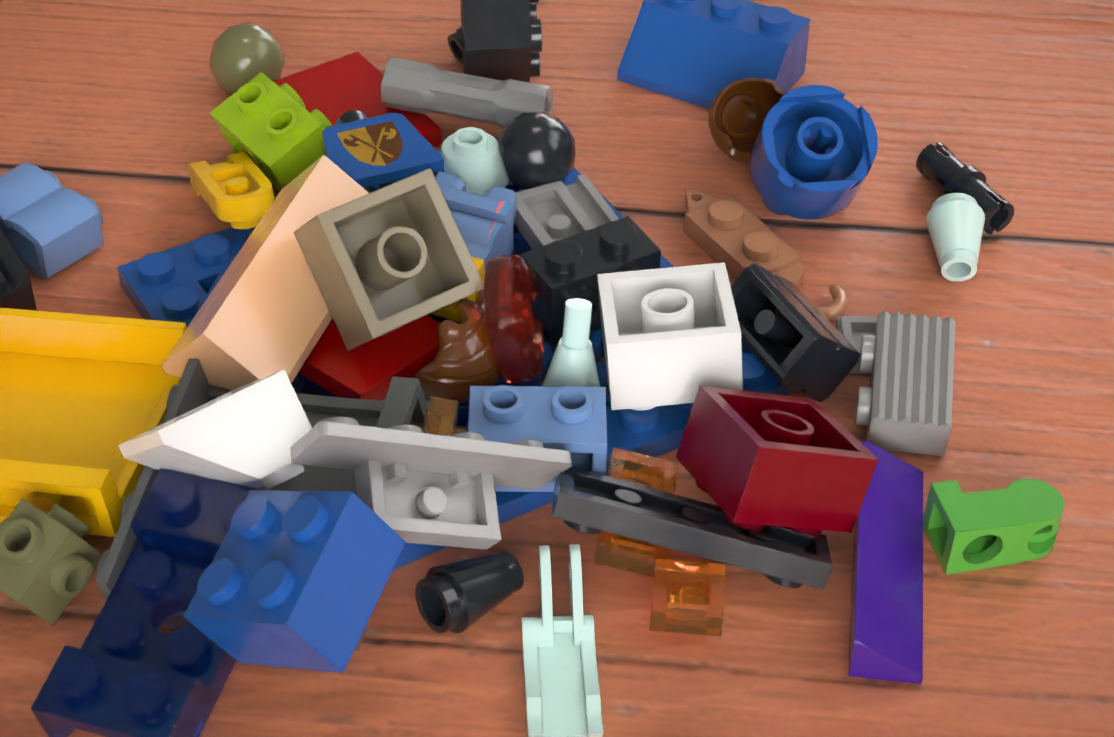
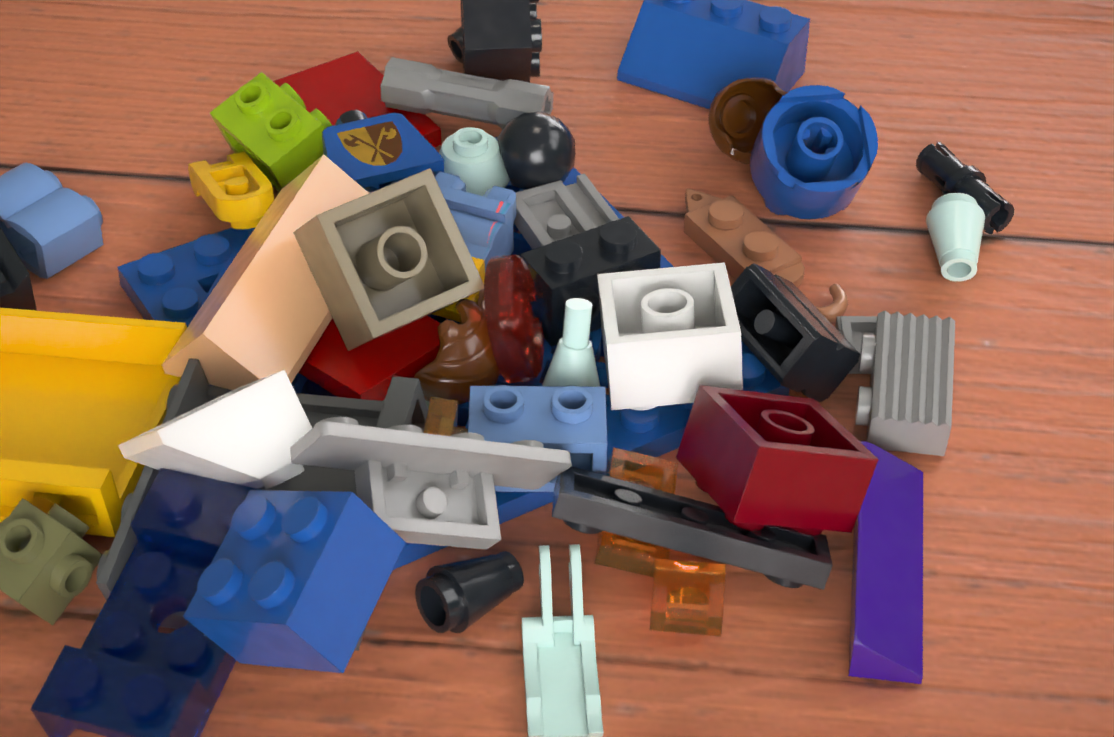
olive piece [210,23,284,95] -> none
bright green leg [923,479,1065,575] -> none

